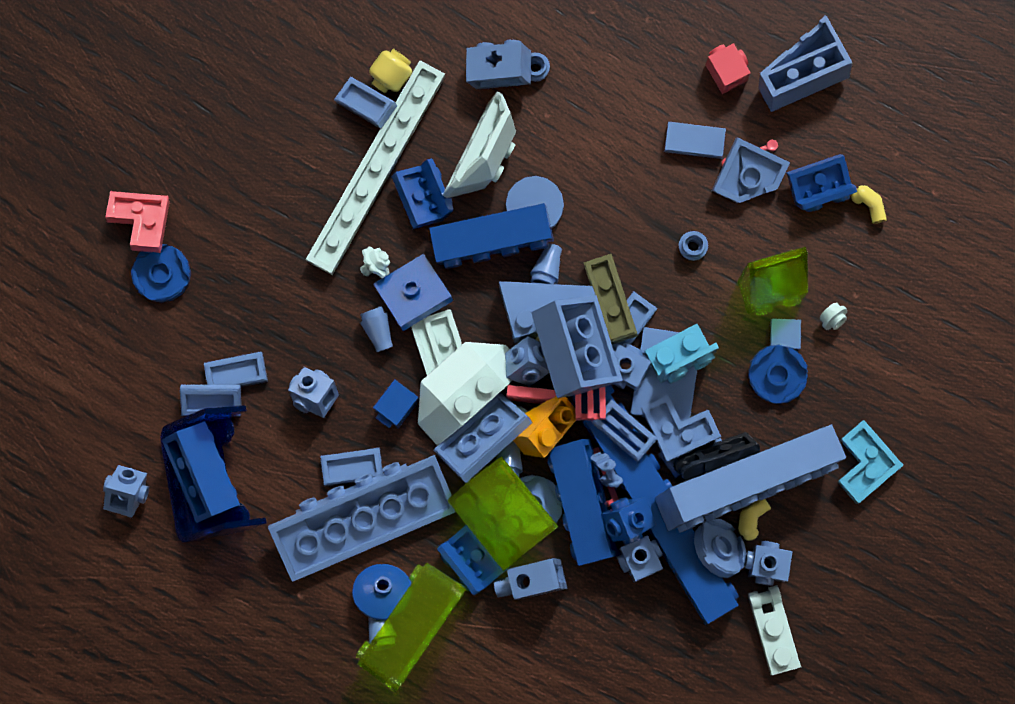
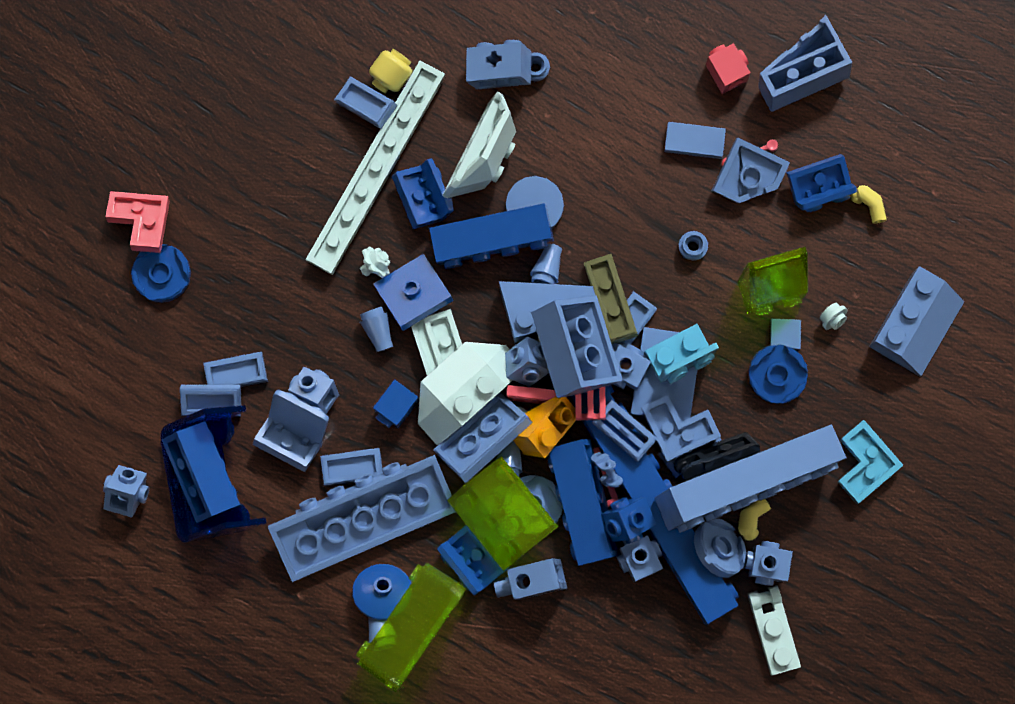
none -> medium blue bracket [253,390,329,472]
none -> medium blue slope [869,266,964,377]

